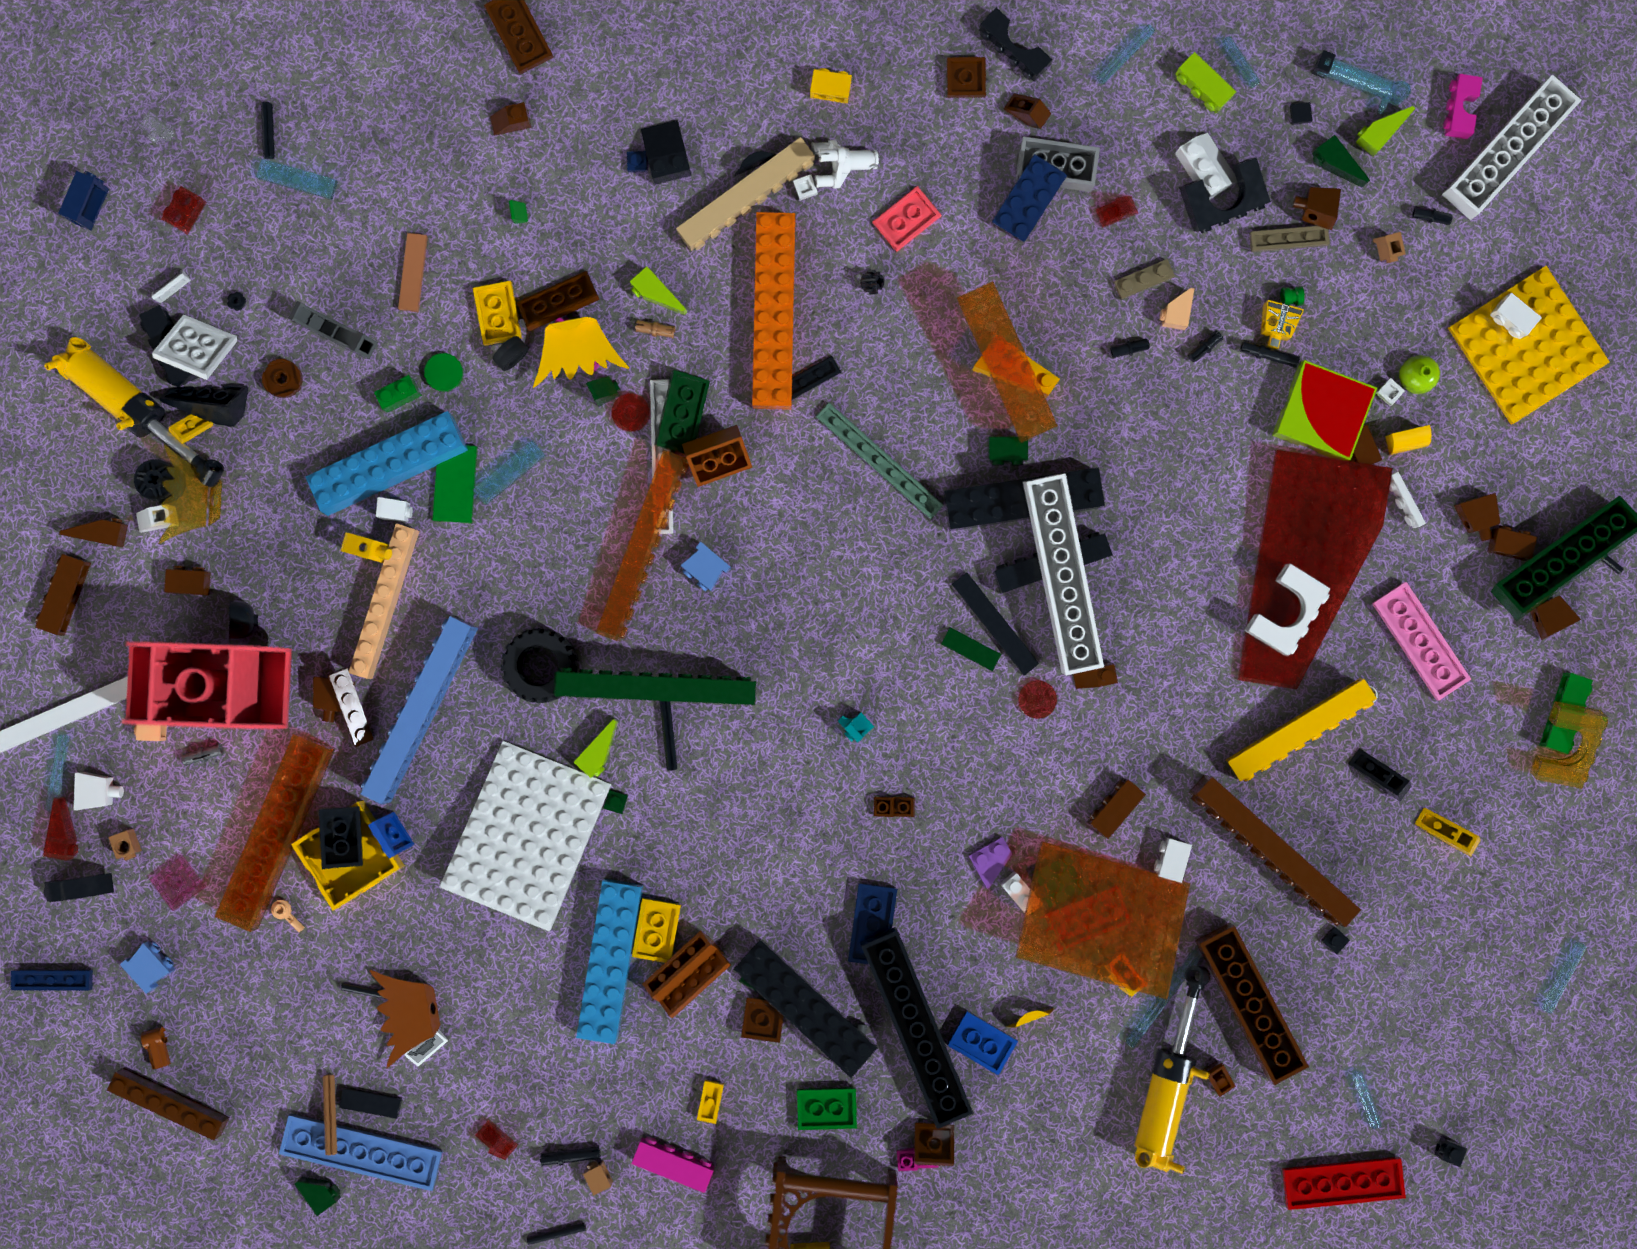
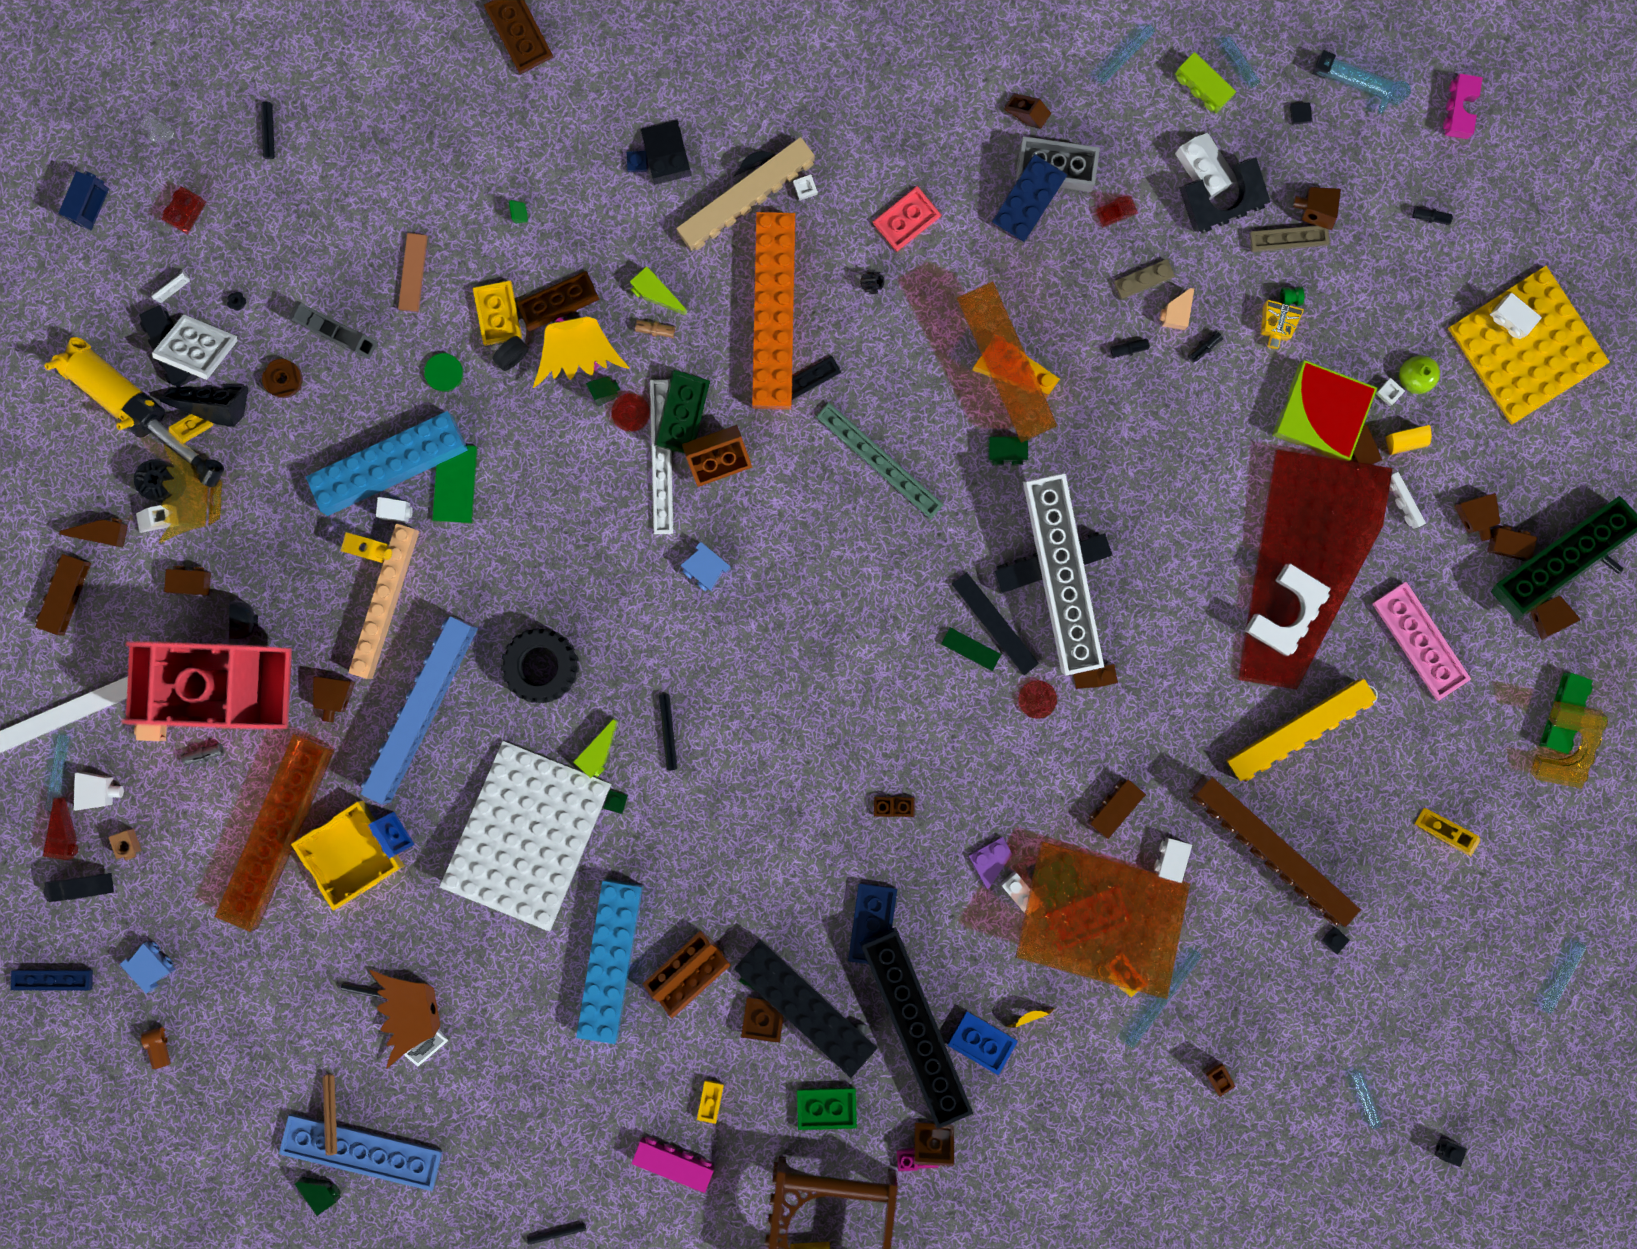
reddish brown brick [107,1068,230,1141] -> none
clear pink tile [150,856,206,911] -> none
clear light blue plate [256,159,338,200] -> none
light nougat plate [271,899,305,933] -> none
black slope [319,806,363,869] -> none
plate [327,667,374,747] -> none
black tile [339,1087,402,1119] -> none
green brick [374,375,422,413] -> none
clear light blue plate [473,440,546,505] -> none
clear red slope [475,1119,518,1160] -> none
reddish brown slope [490,102,532,136] -> none
black pin [540,1146,601,1166] -> none
dark green brick [553,668,756,705] -> none
medium nougat brick [583,1160,613,1196] -> none
clear orange brick [596,449,689,641] -> none
yellow plate [632,898,681,963] -> none
yellow brick [810,68,852,104] -> none
white wheel [811,140,879,189] -> none
teal brick [837,712,875,743] -> none
black brick [943,467,1105,531] -> none
reddish brown plate [947,57,986,98] -> none
black arch [979,7,1053,82] -> none
yellow piece [1134,966,1210,1174] -> none
reddish brown brick [1195,923,1309,1085] -> none
black pin [1240,340,1300,368] -> none
red plate [1282,1157,1406,1210] -> none
dark green slope [1312,135,1370,188] -> none
black slope [1348,748,1412,802] -> none
lime slope [1356,106,1416,157] -> none
medium nougat brick [1373,232,1406,263] -> none
white brick [1442,75,1581,220] -> none

